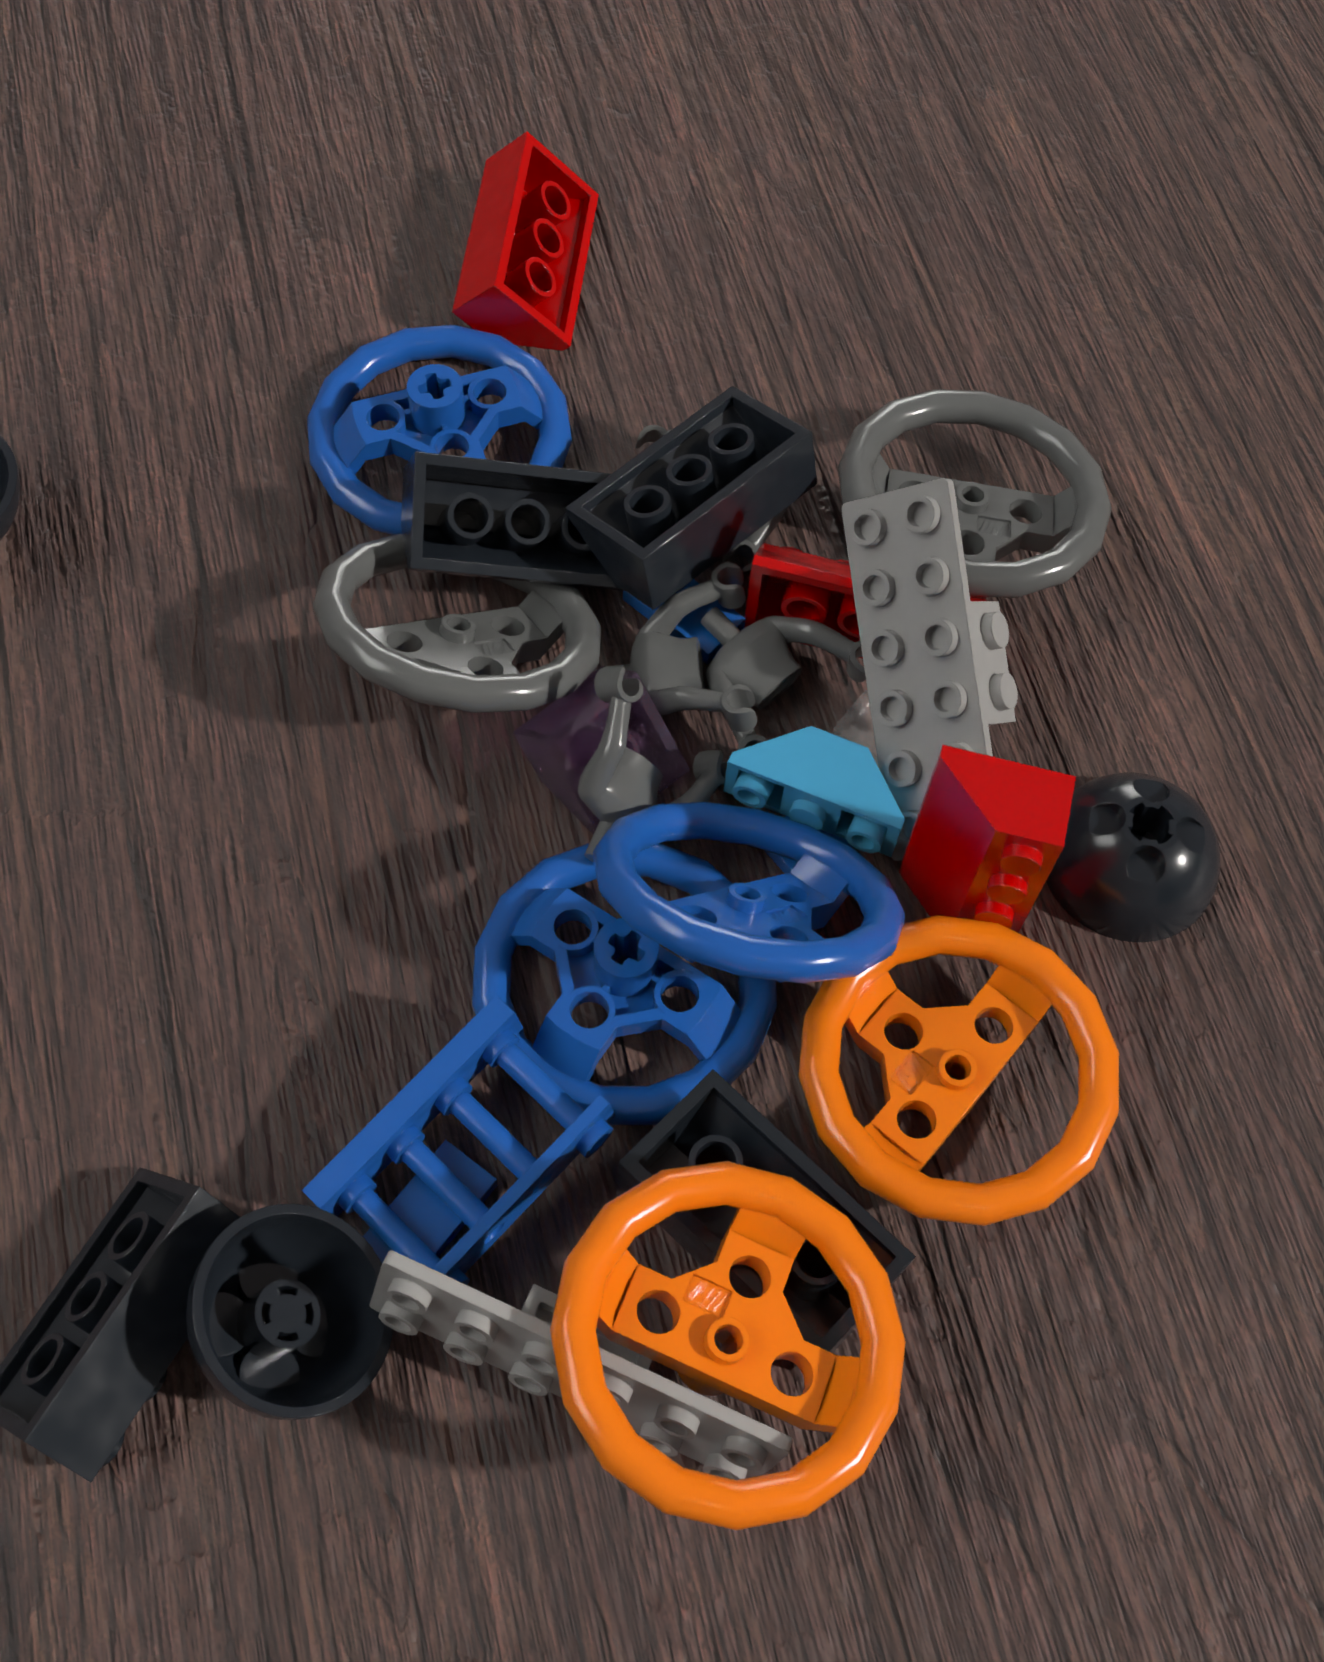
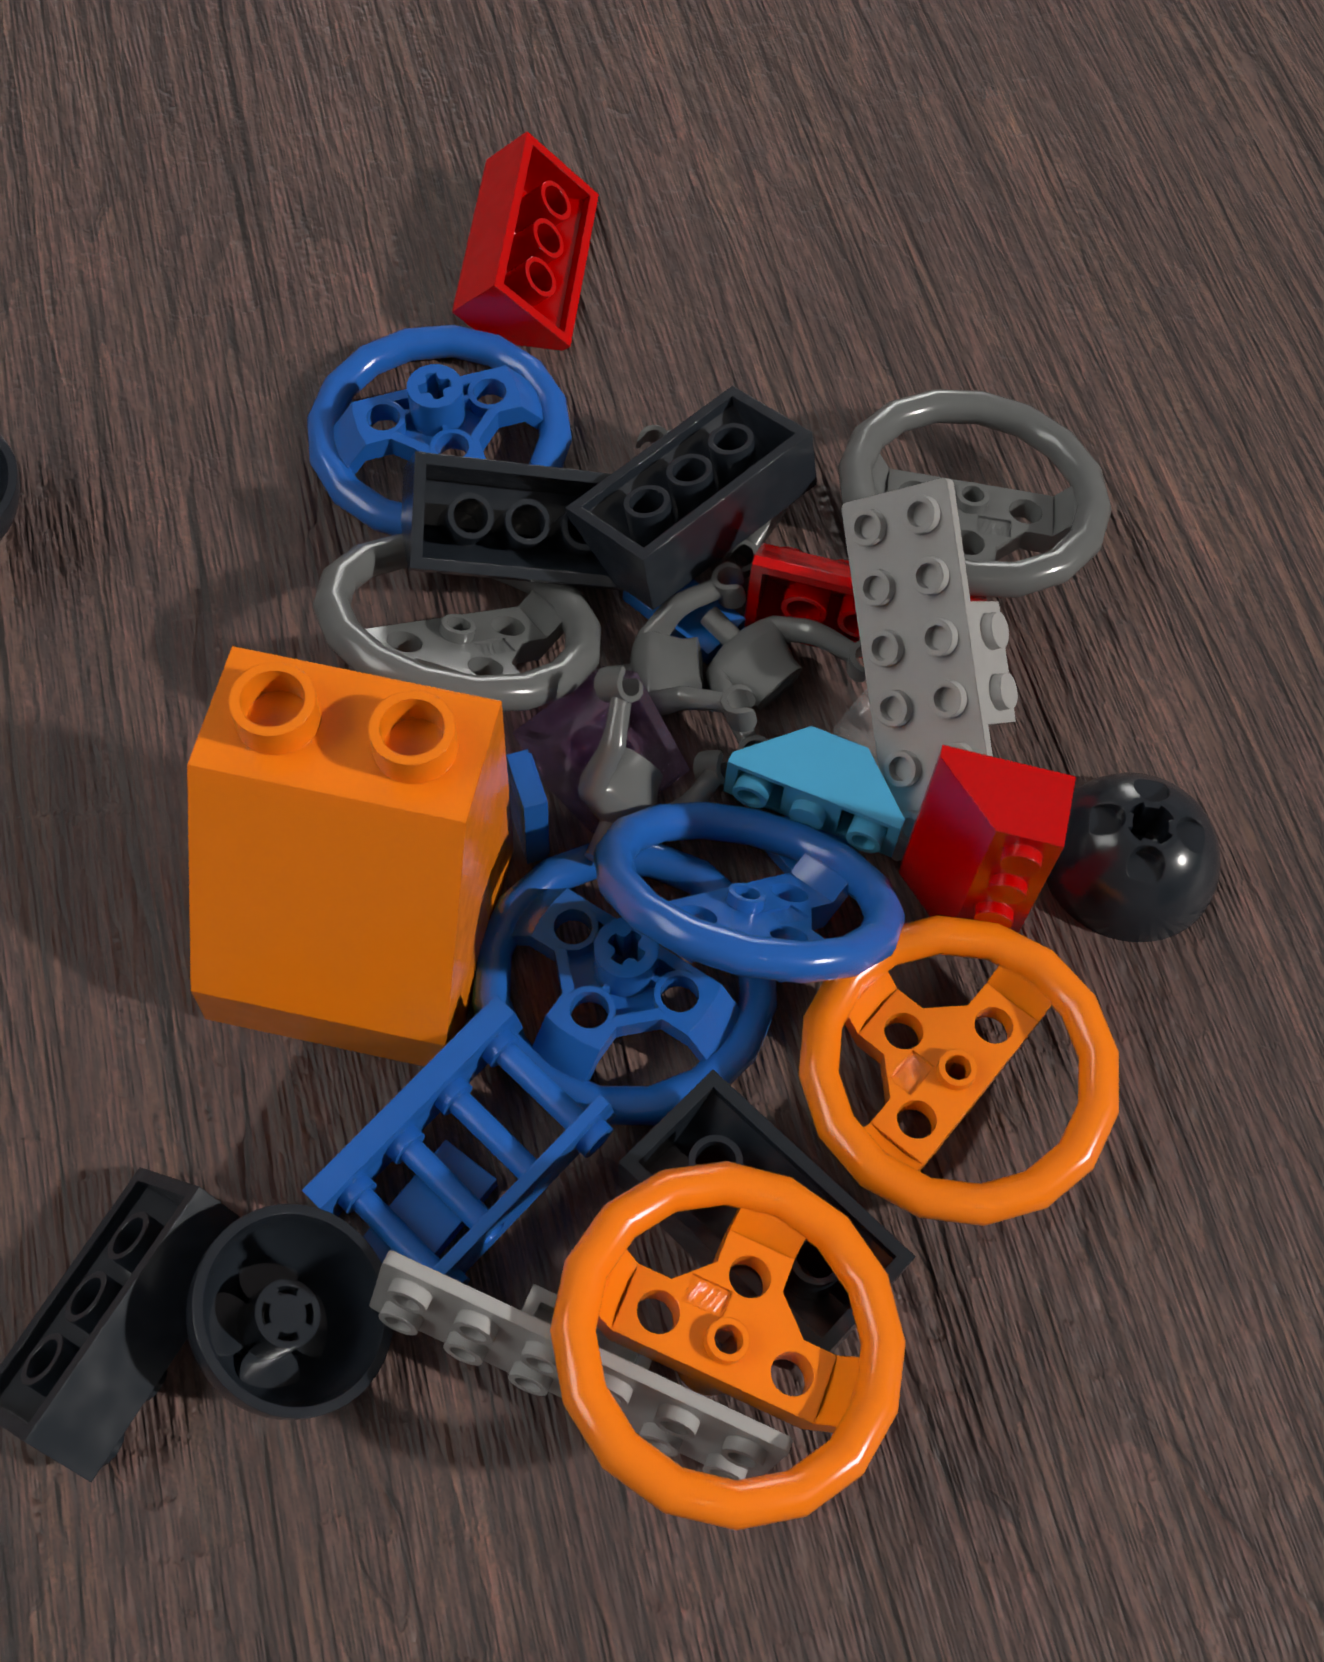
none -> orange slope [187,646,514,1067]
none -> blue tile [506,749,550,864]

